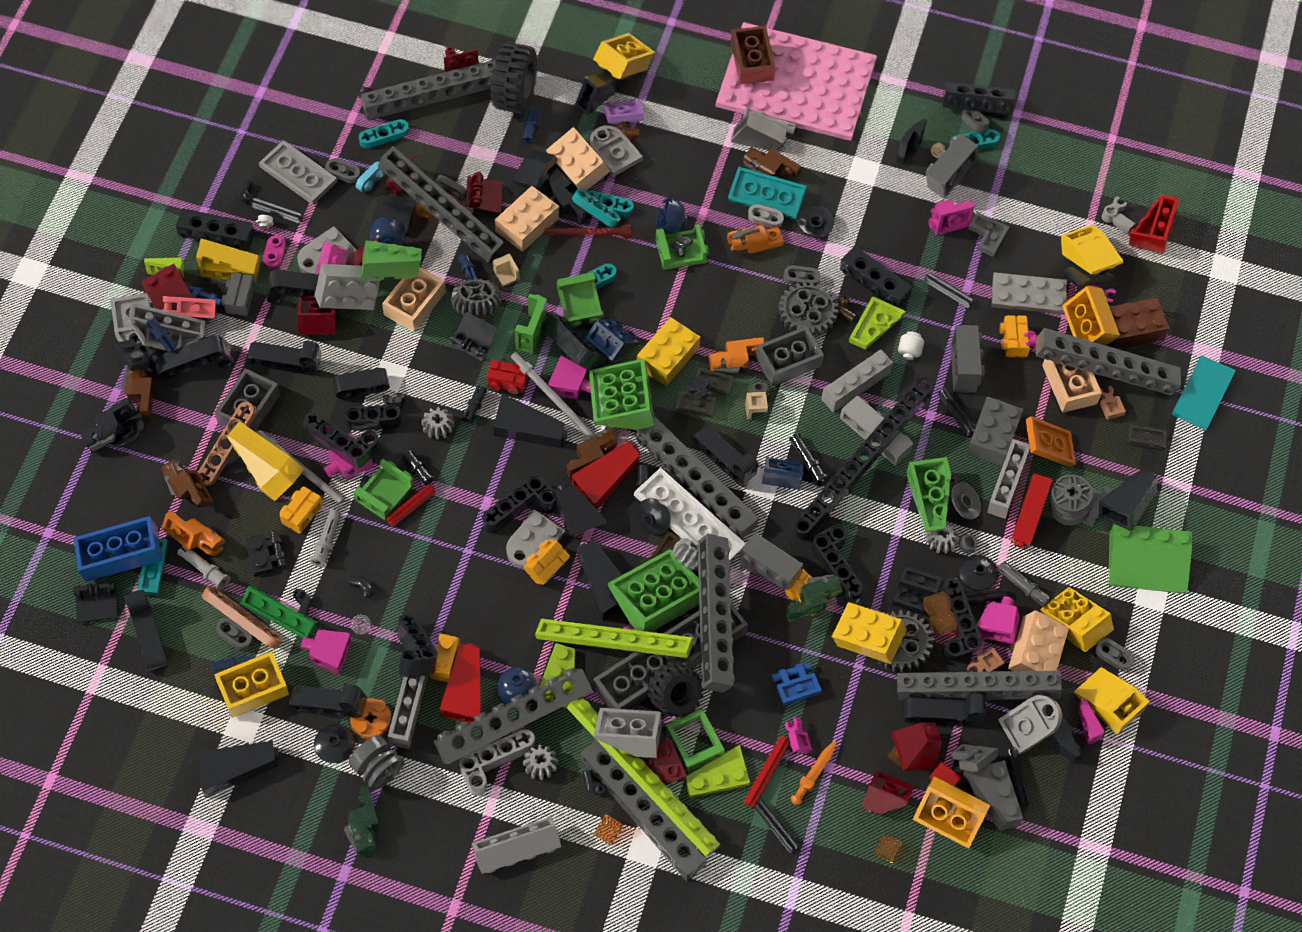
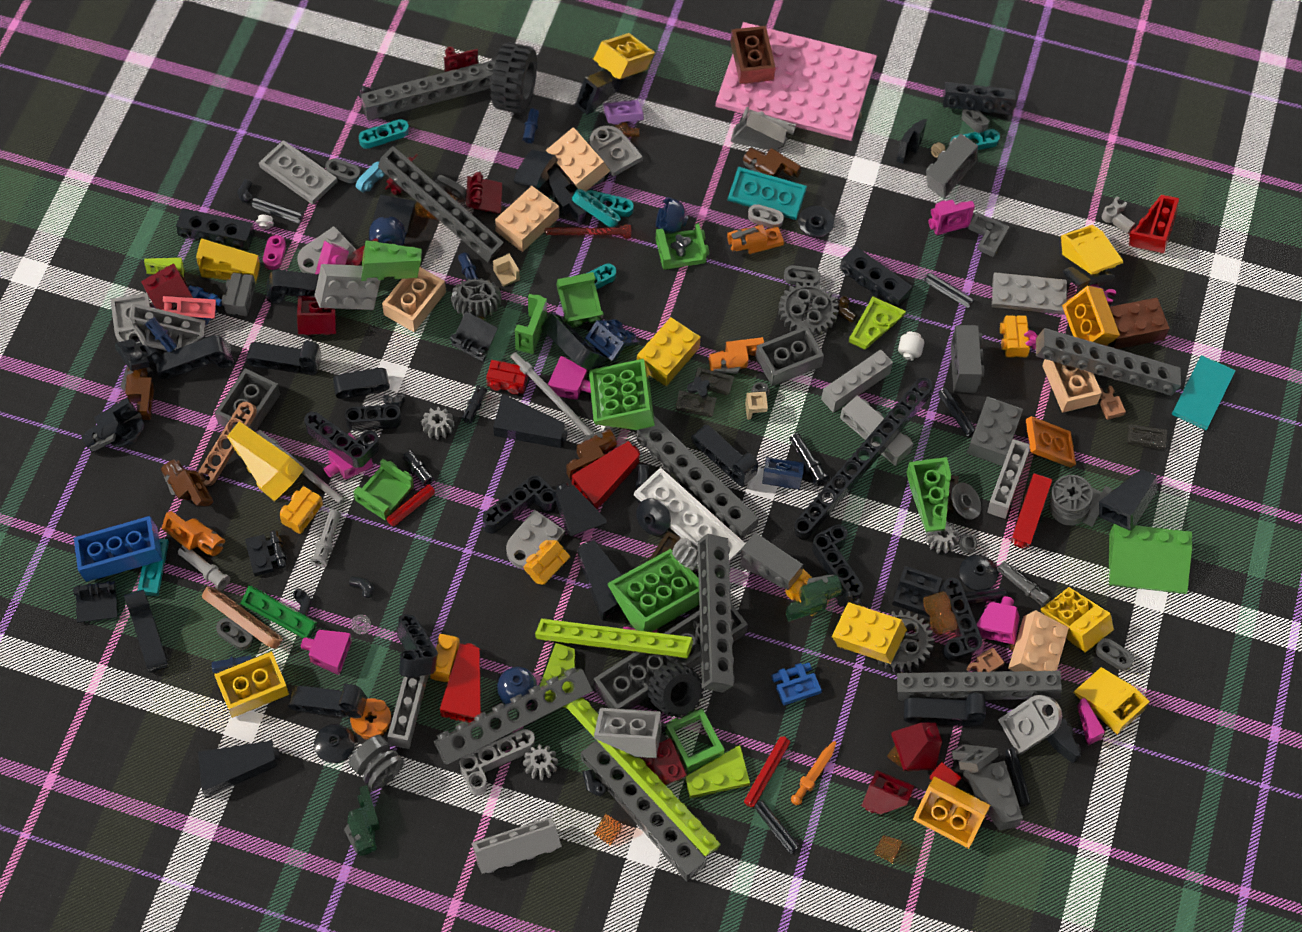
dark pink plate [785,717,812,754] -> none

